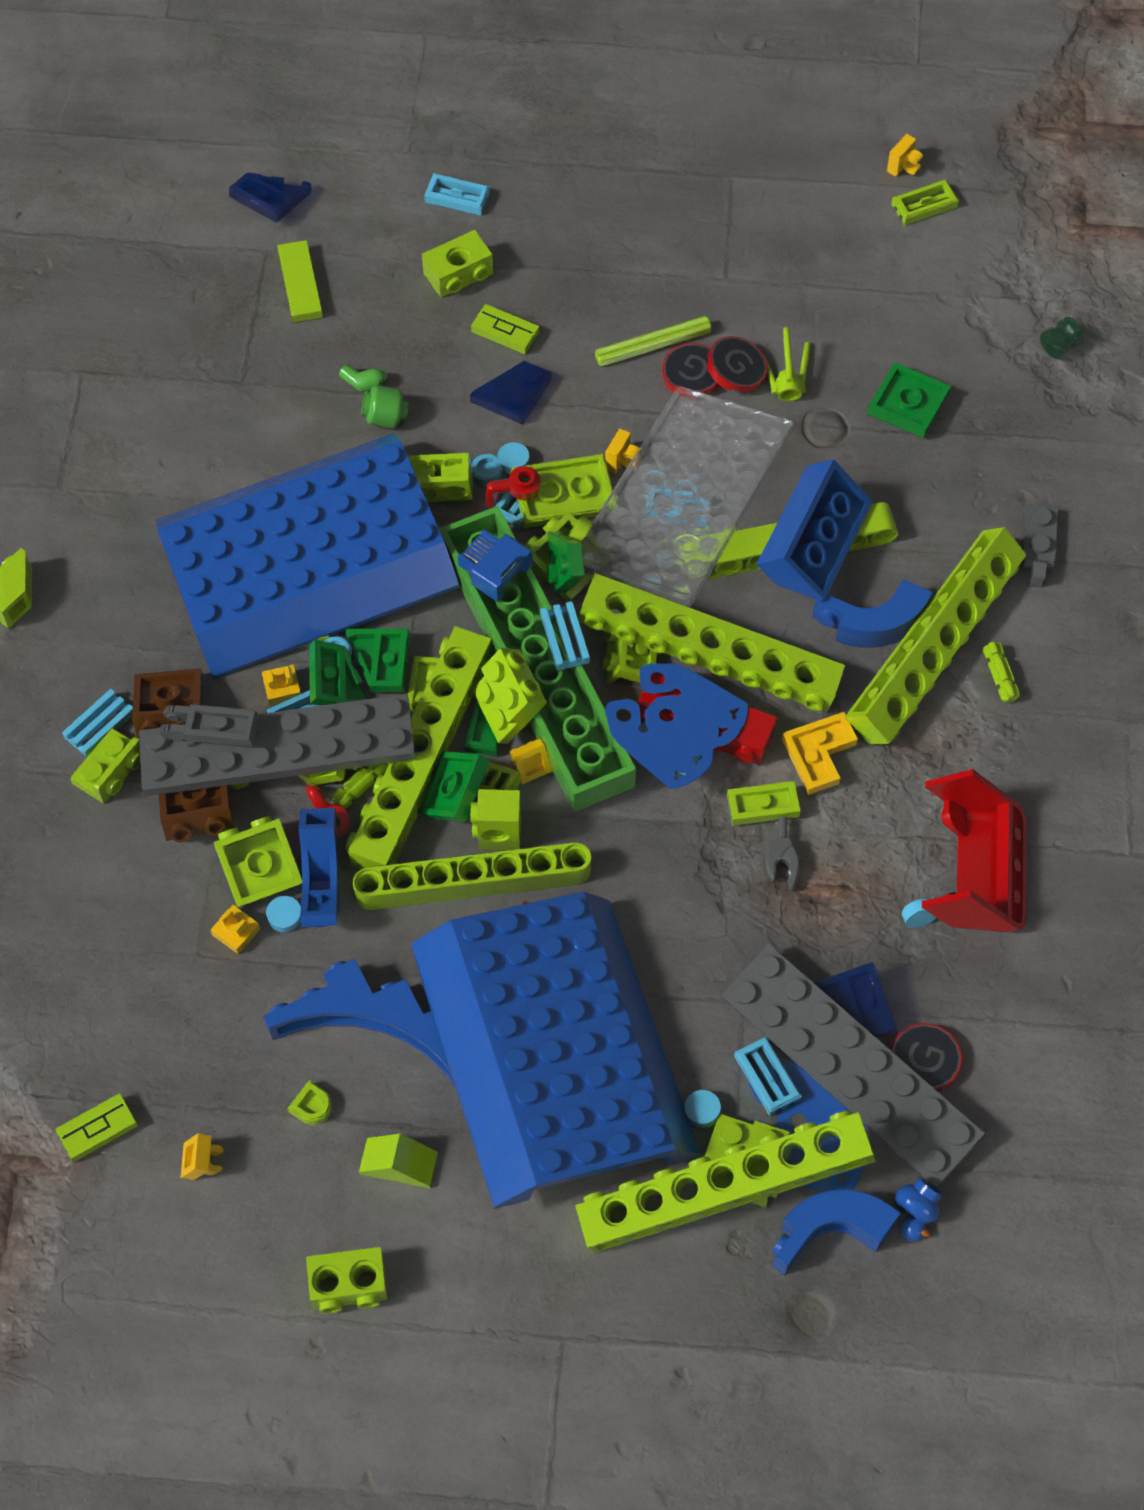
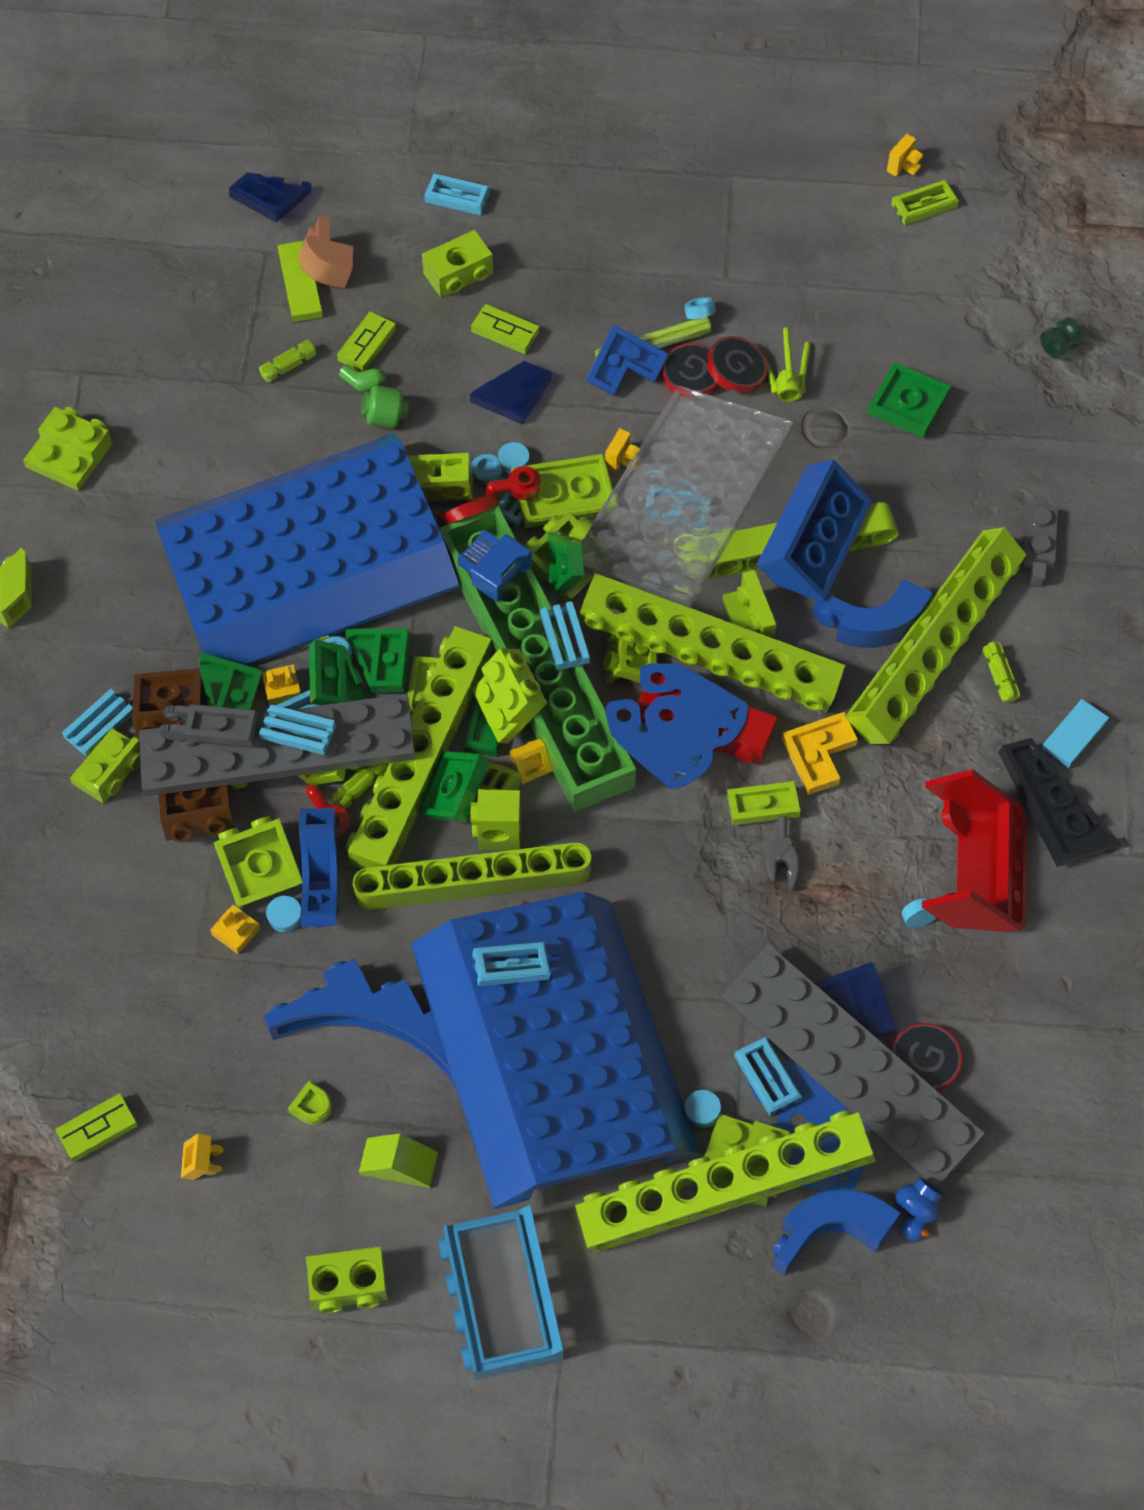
none -> lime plate [23,407,112,491]
none -> green wing [198,652,262,710]
none -> lime axle [259,340,316,382]
none -> medium azure tile [259,704,336,755]
none -> nougat brick [298,215,353,289]
none -> lime tile [337,311,396,372]
none -> red tile [436,493,500,527]
none -> window [438,1205,563,1380]
none -> medium azure tile [472,942,551,986]
none -> blue plate [585,325,668,396]
none -> medium azure tile [684,297,716,319]
none -> lime bracket [722,570,776,639]
none -> black wing [998,738,1120,867]
none -> medium azure tile [1041,699,1109,768]

